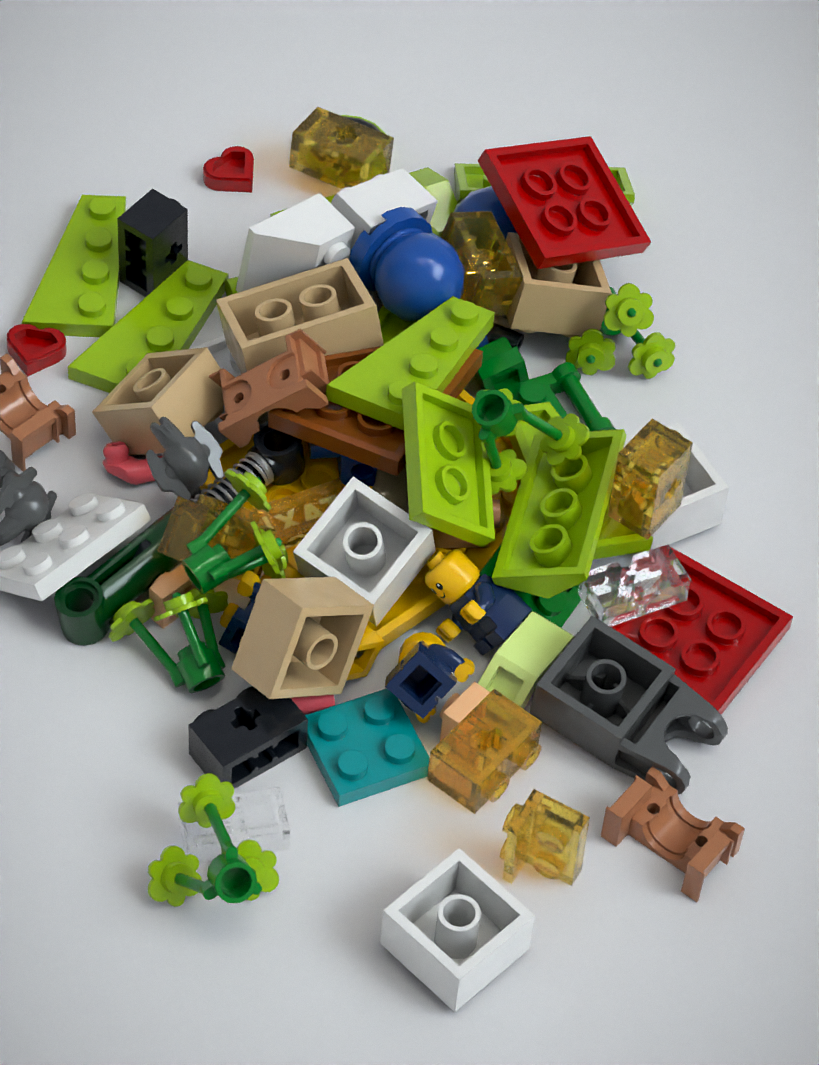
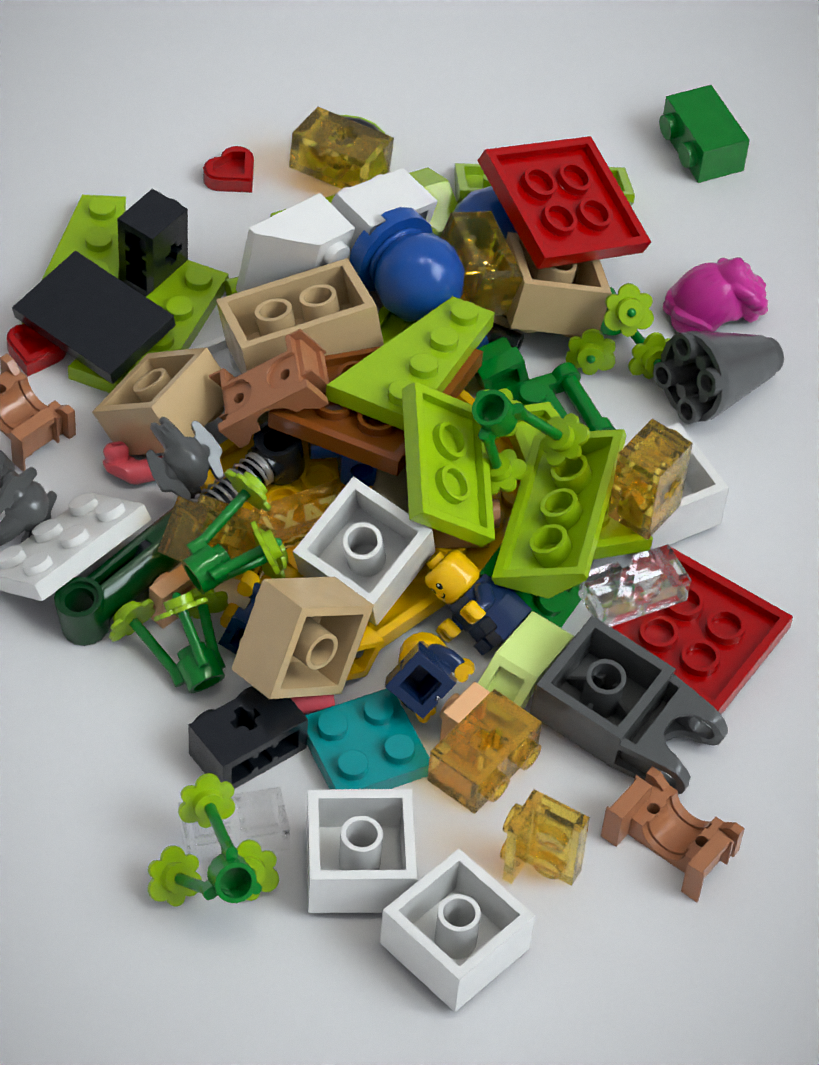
none -> black tile [12,250,176,384]
none -> white brick [306,789,417,913]
none -> dark grey cone [653,331,784,424]
none -> green brick [659,85,750,183]
none -> dark pink hair [663,257,768,333]

